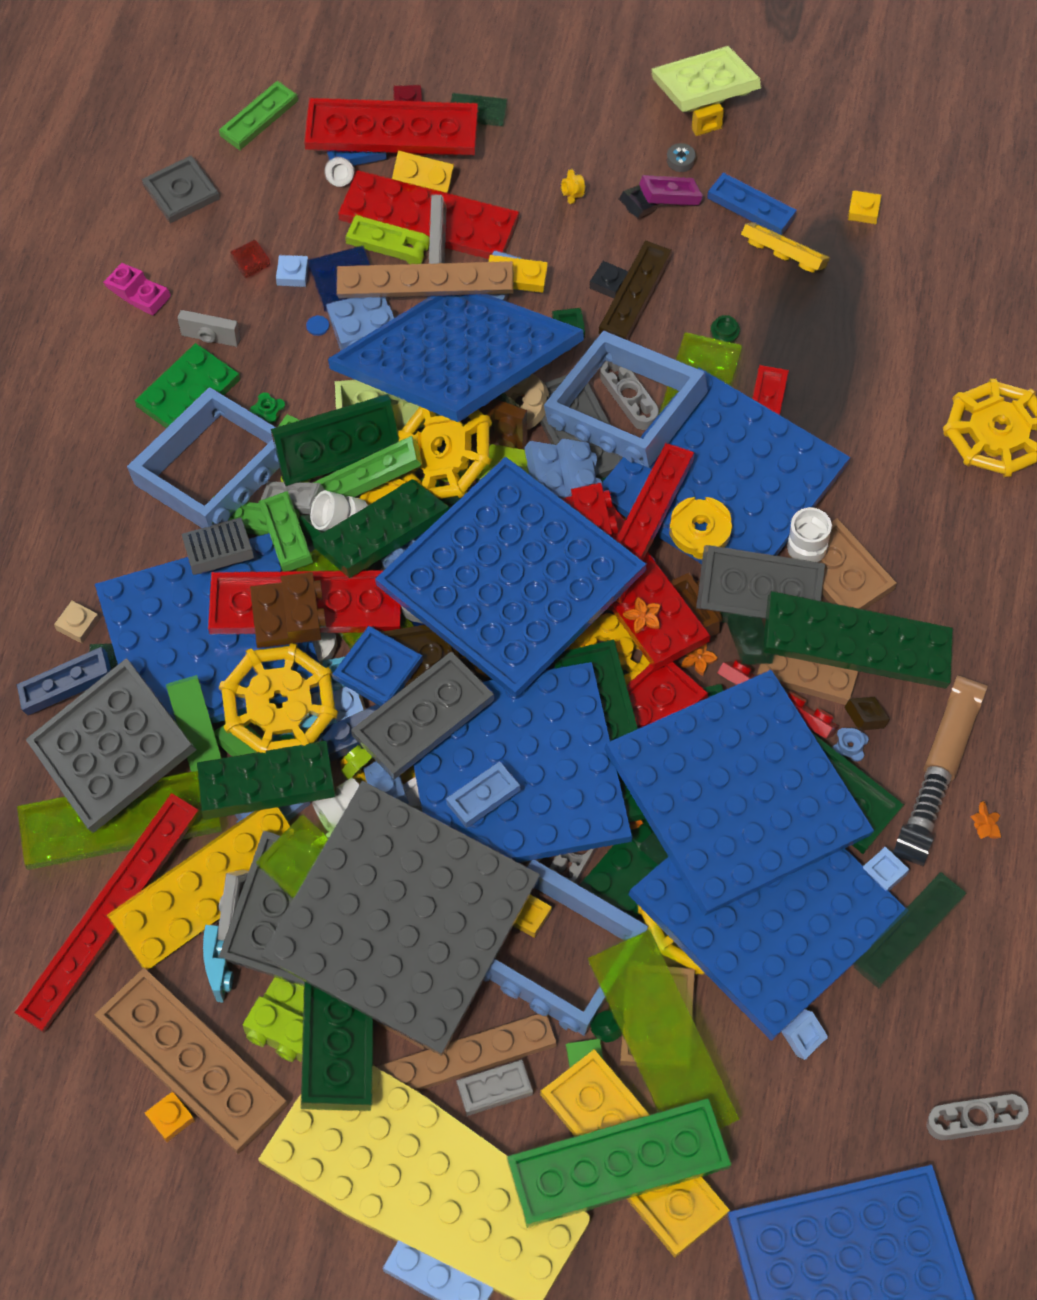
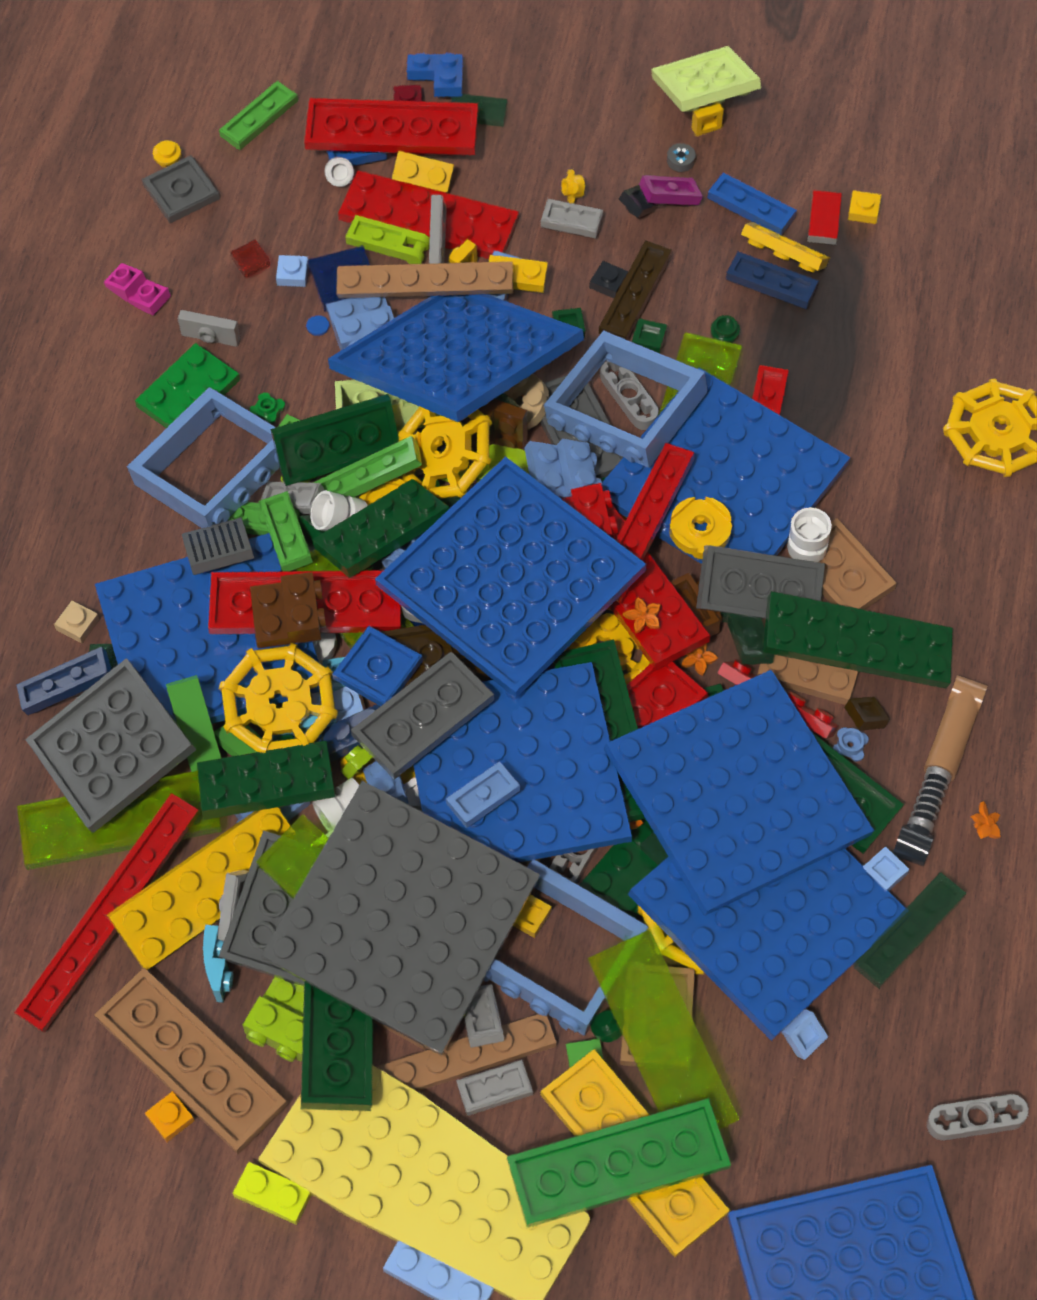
none -> yellow plate [153,141,181,168]
none -> neon yellow plate [233,1162,311,1225]
none -> blue plate [407,53,463,97]
none -> yellow plate [449,239,477,263]
none -> light grey plate [464,984,504,1048]
none -> light grey plate [541,199,603,238]
none -> dark green plate [631,318,667,353]
none -> dark blue plate [726,251,819,309]
none -> red tile [807,190,842,245]

